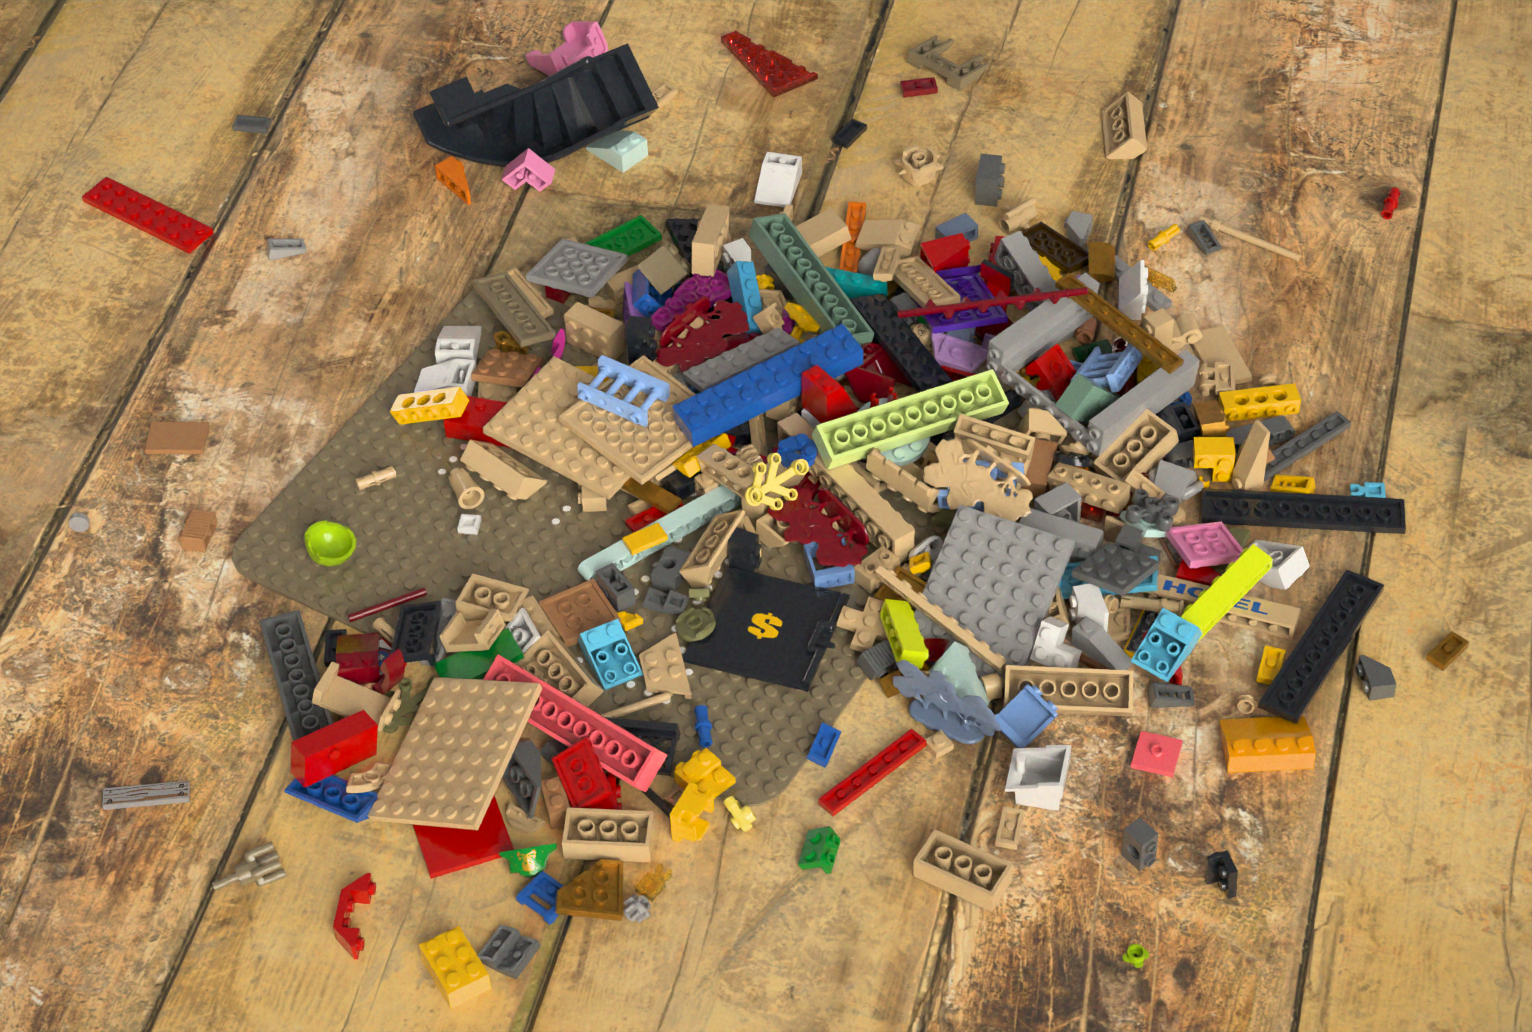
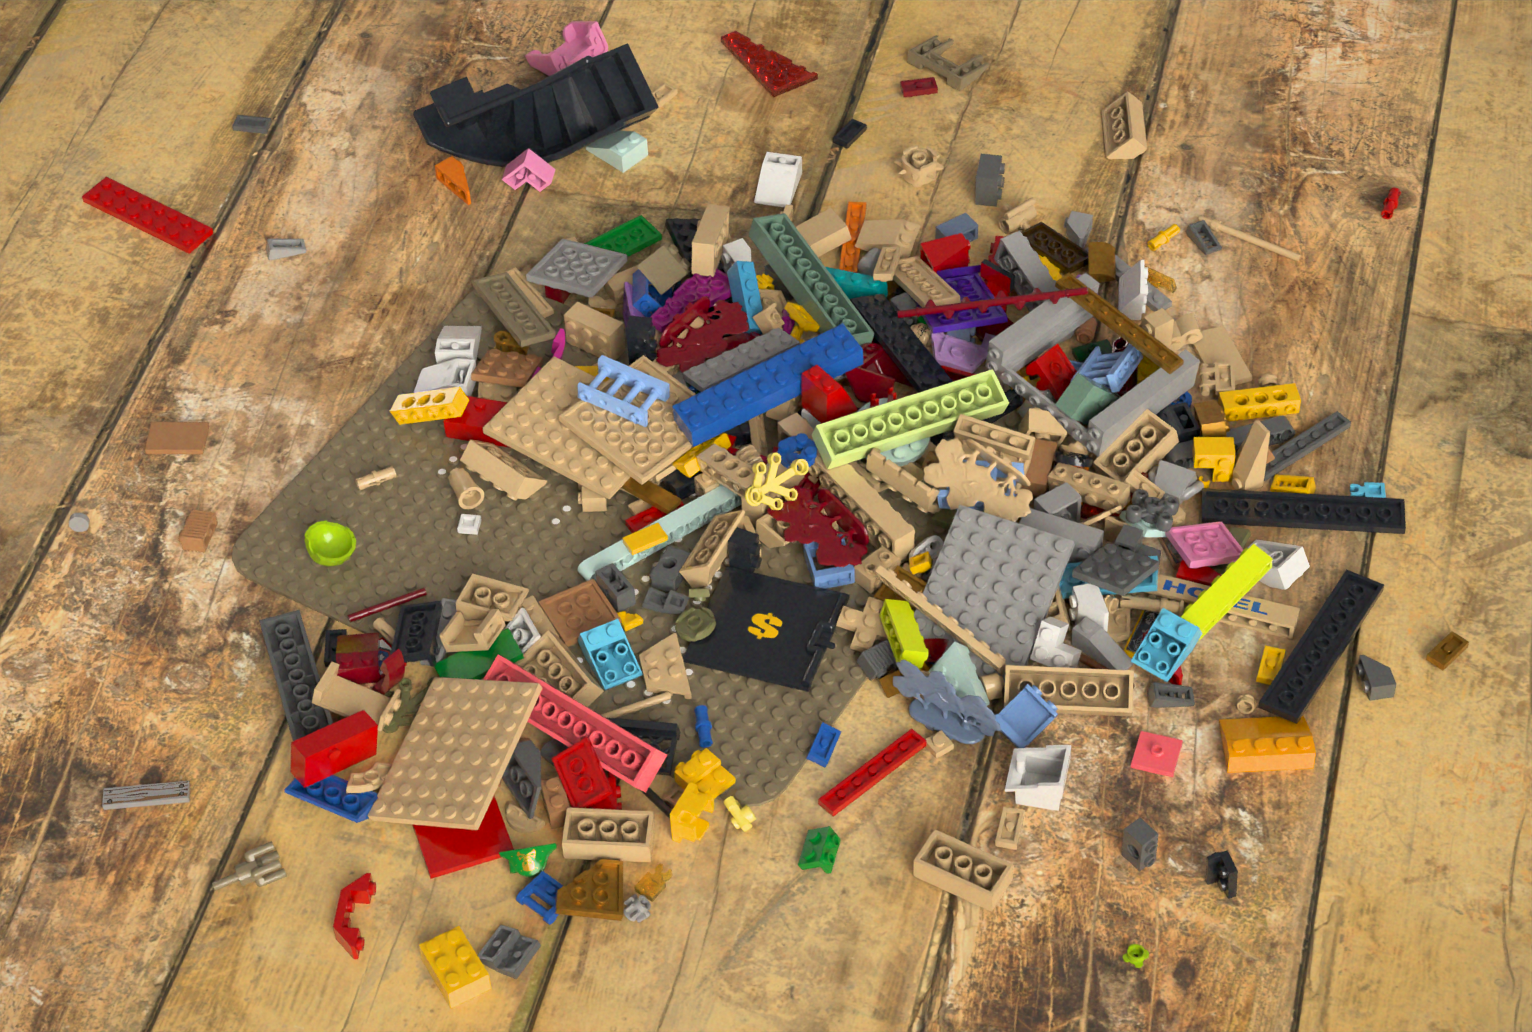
none -> tan piece [1079,505,1122,525]

